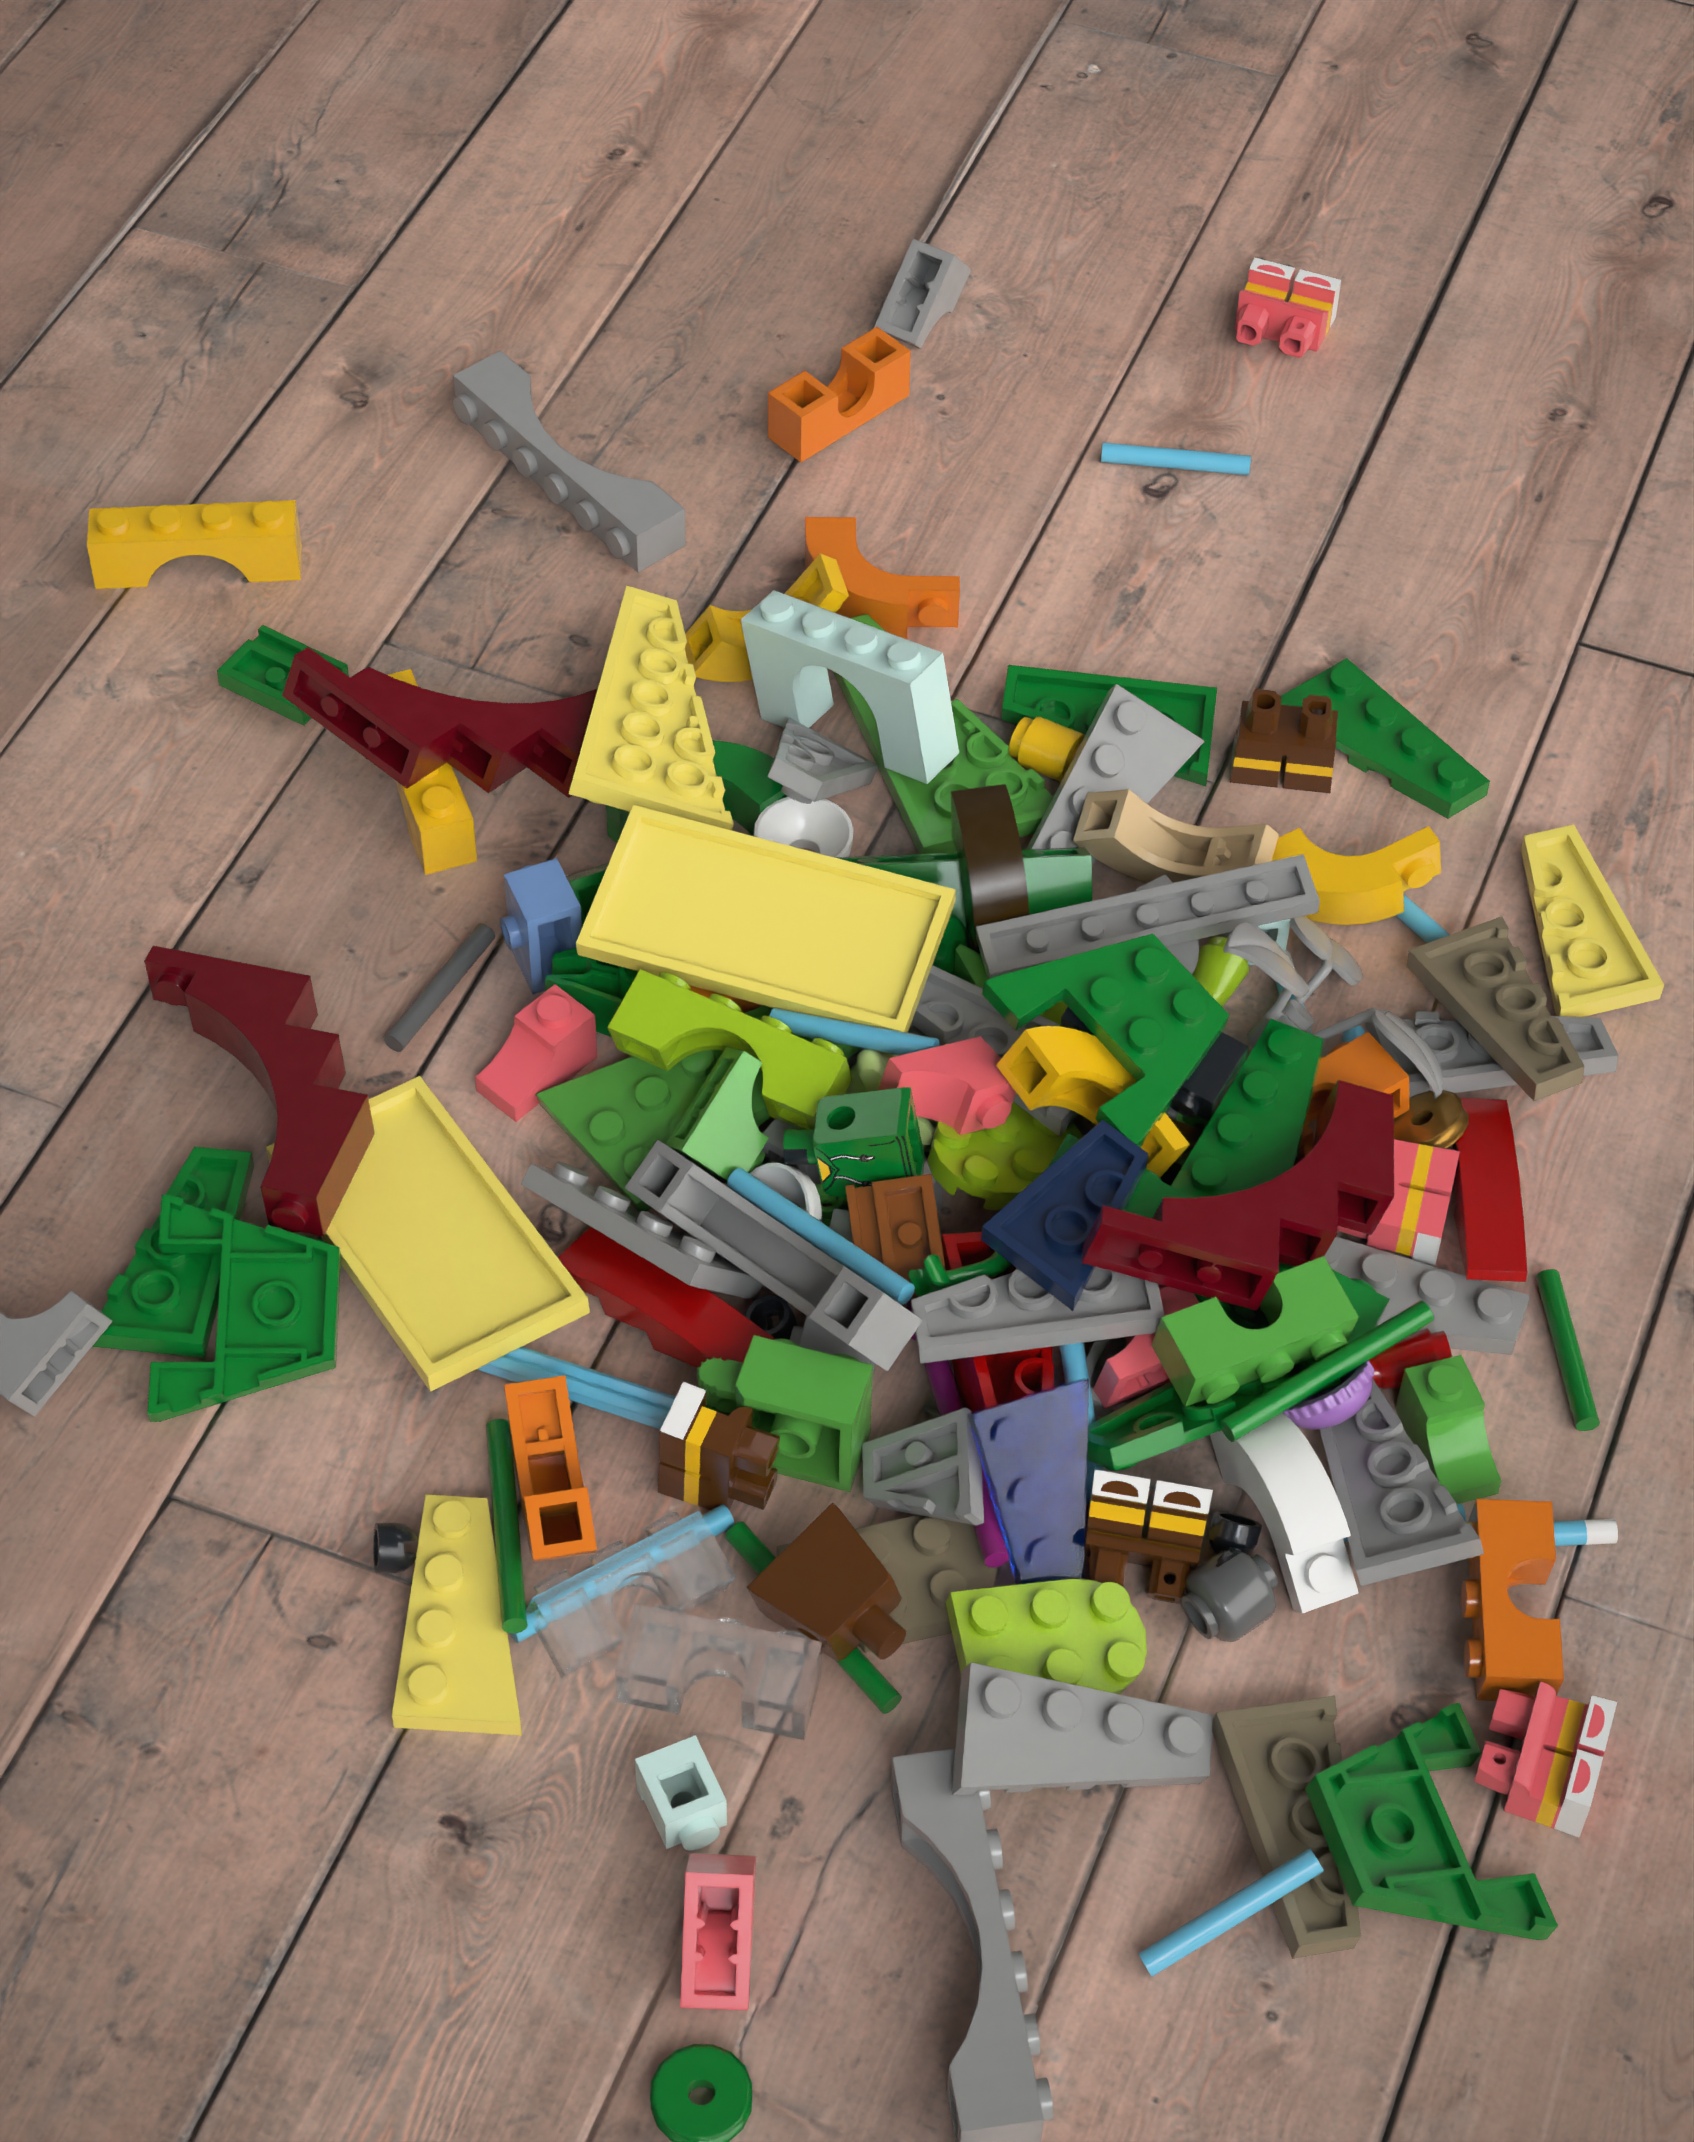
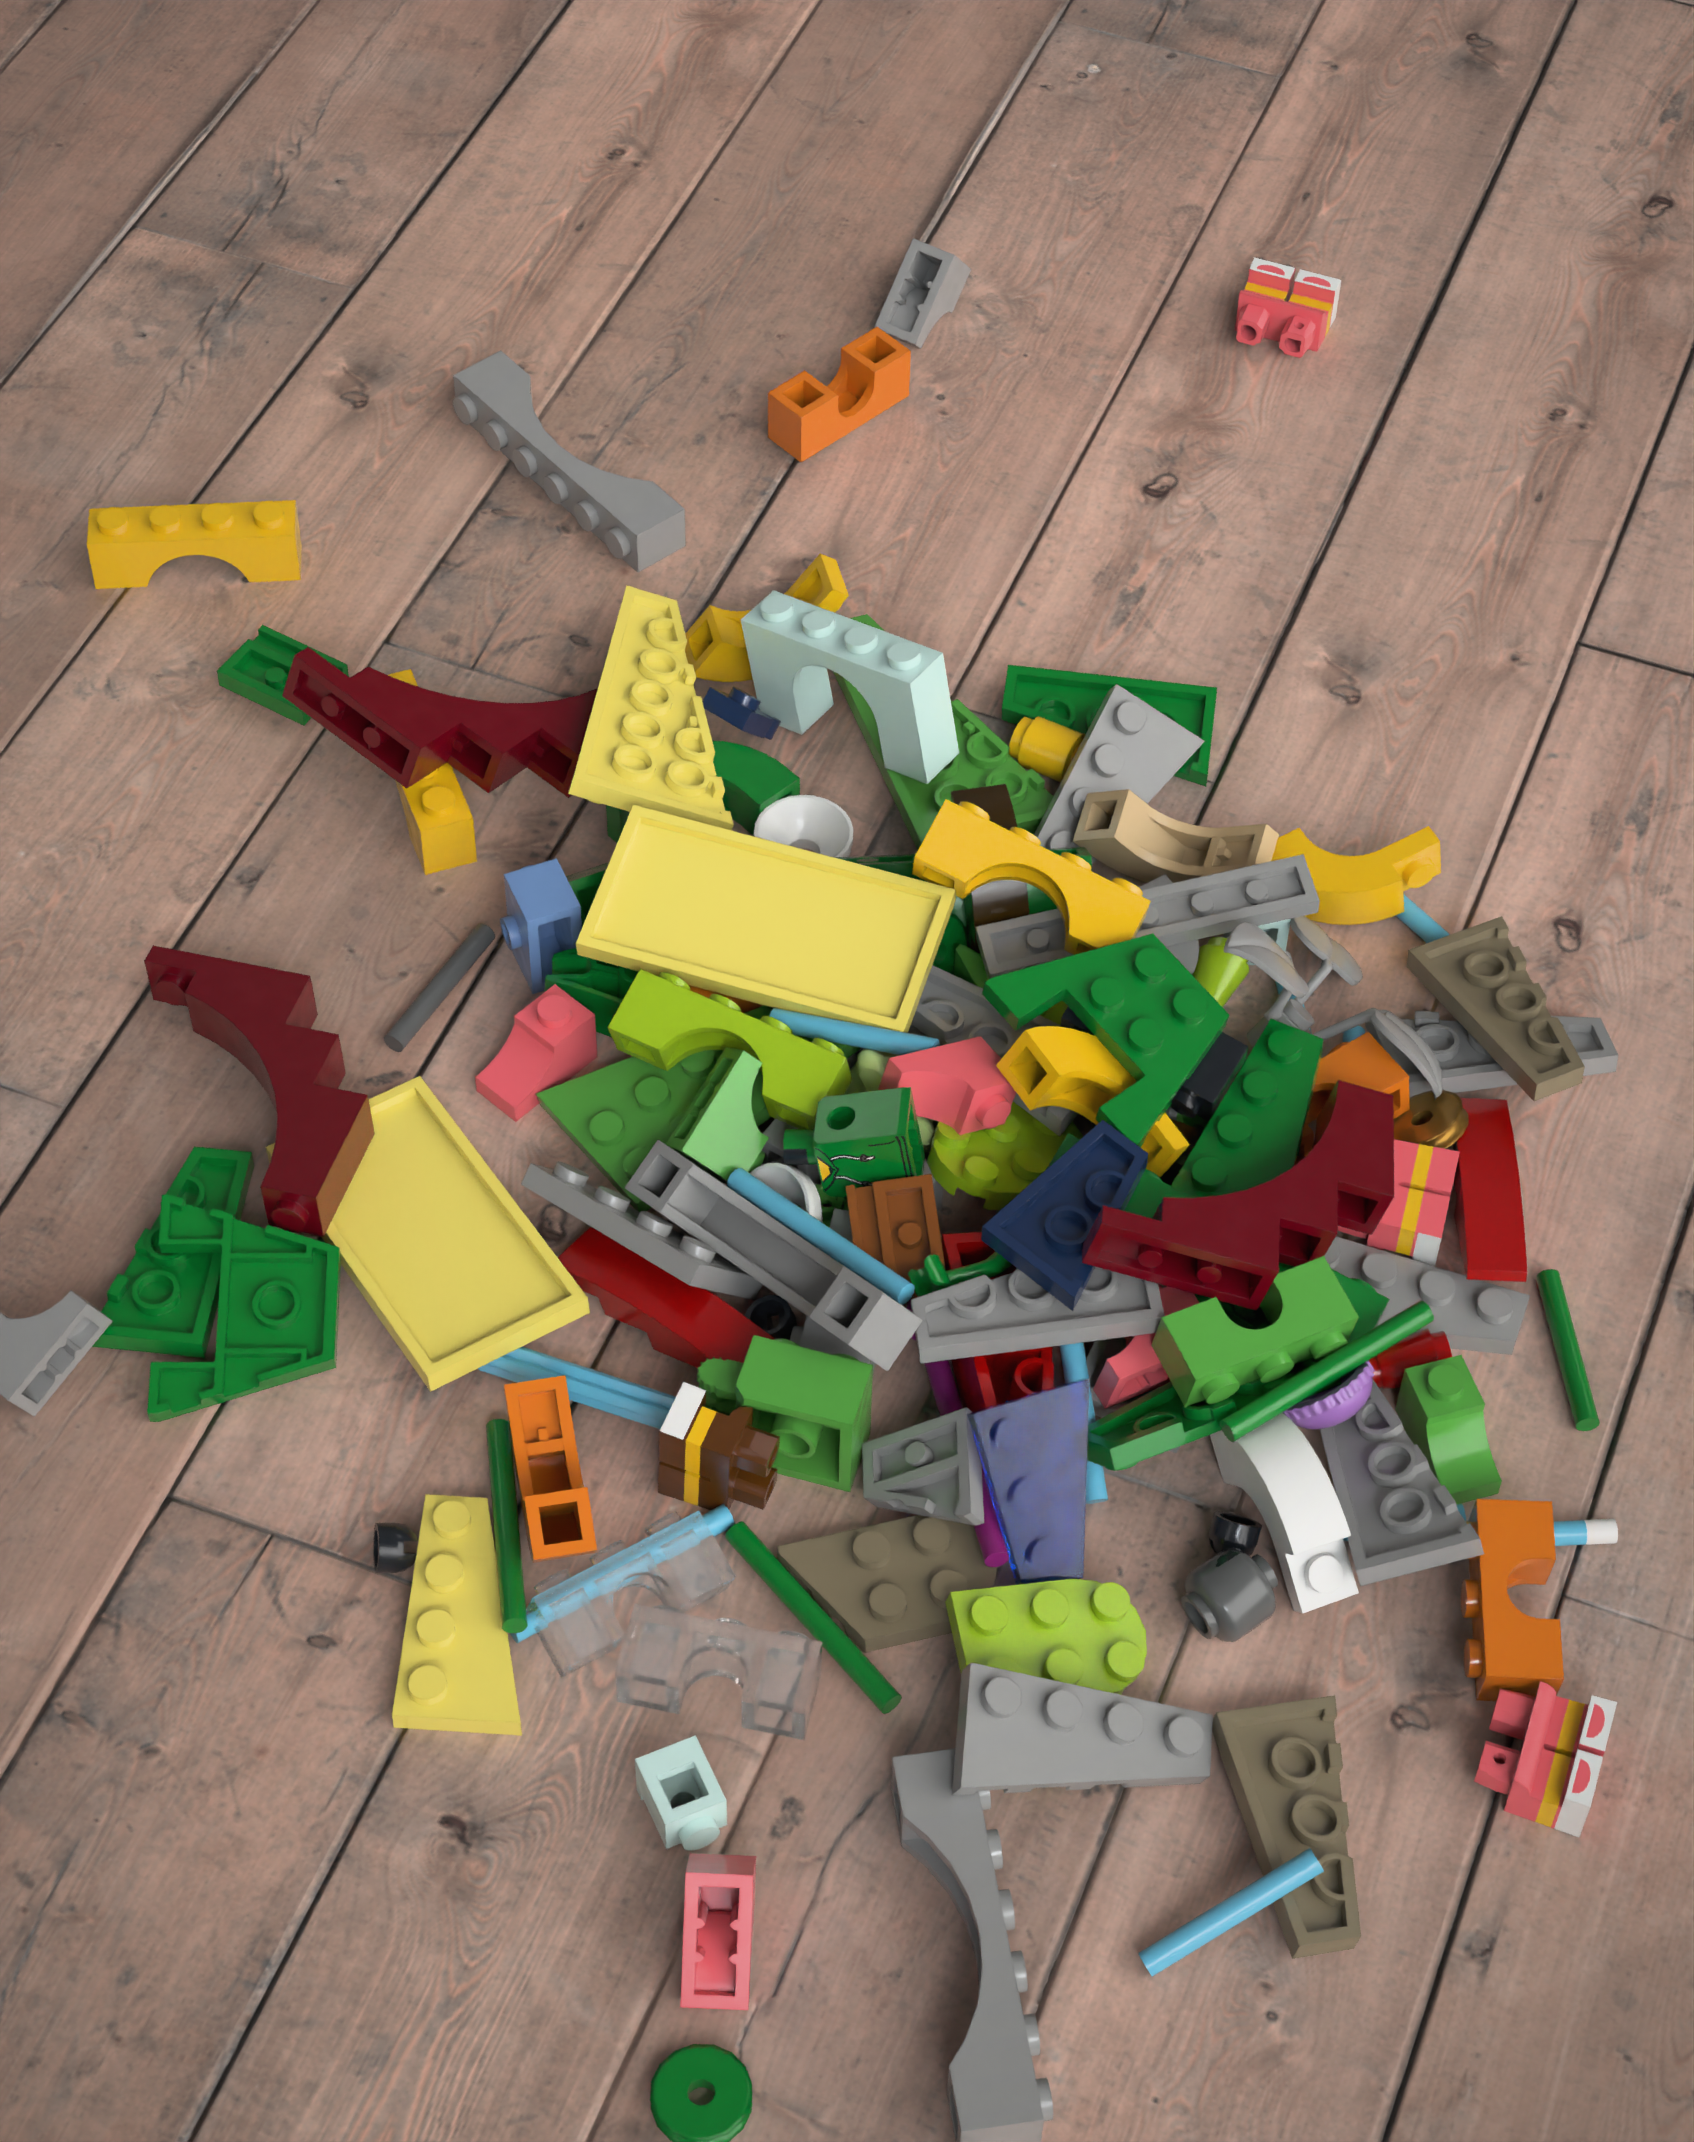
reddish brown torso [747,1502,906,1661] -> none
light grey wing [767,718,879,804] -> none
orange arch [805,517,960,639] -> none
reddish brown hips [1084,1470,1213,1604] -> none
medium azure bar [1101,442,1251,475] -> none
reddish brown hips [1230,689,1338,793] -> none
green wing [1281,658,1490,819] -> none
green wing [1305,1703,1558,1941] -> none
light yellow wing [1521,824,1664,1017] -> none
none -> dark blue plate [702,686,781,740]
none -> yellow arch [912,799,1151,955]

